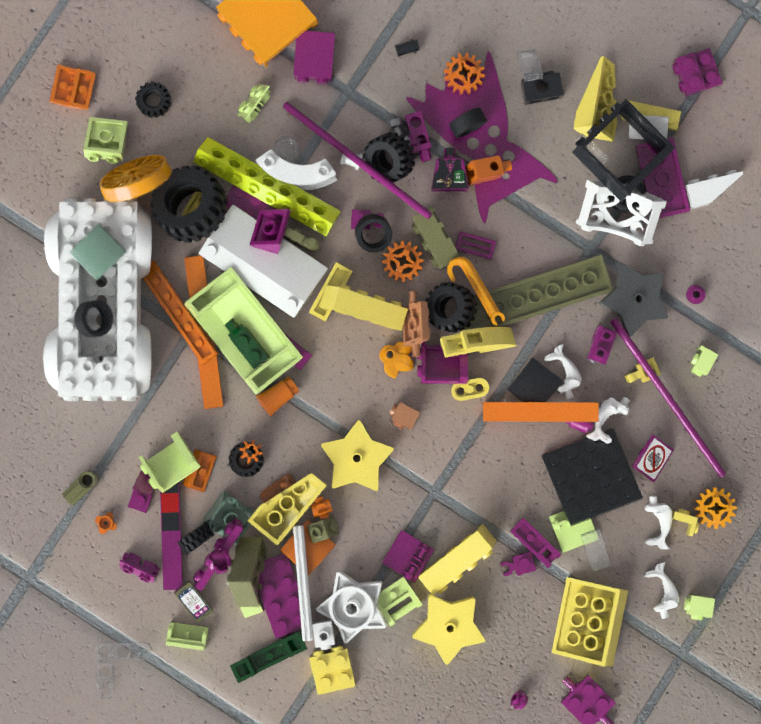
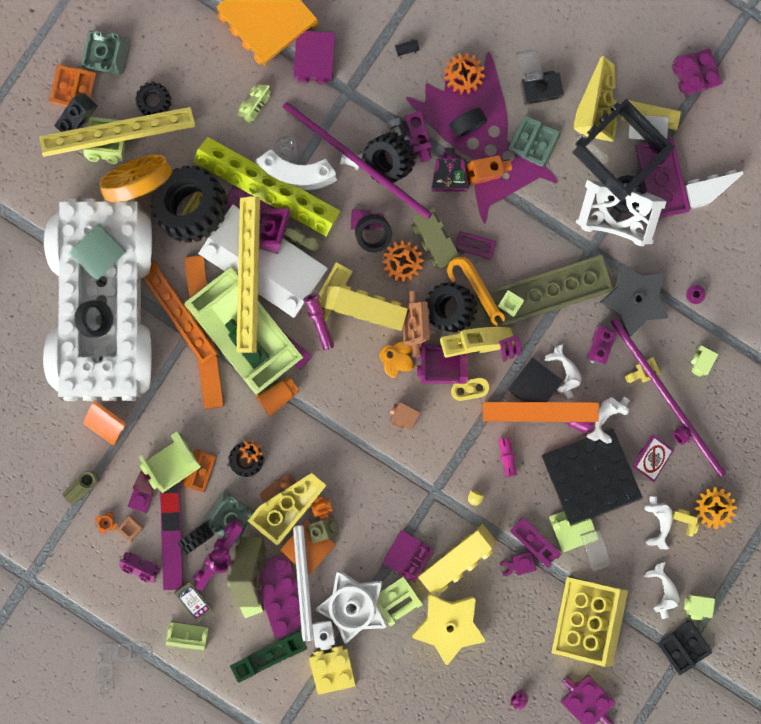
light yellow plate [321,420,394,491] -> none
none -> light yellow plate [39,107,195,157]
none -> black brick [54,93,98,132]
none -> sand green slope [81,31,131,75]
none -> slope [83,401,126,446]
none -> nougat tile [116,515,144,542]
none -> light yellow plate [237,197,260,353]
none -> magenta pin [303,293,334,350]
none -> light yellow hinge [468,490,484,506]
none -> yellowish green plate [498,290,524,317]
none -> dark pink pin [498,437,518,477]
none -> magenta tile [499,335,521,362]
none -> sand green slope [508,116,561,168]
none -> black slope [657,620,713,676]
none -> magenta plate [673,427,691,445]

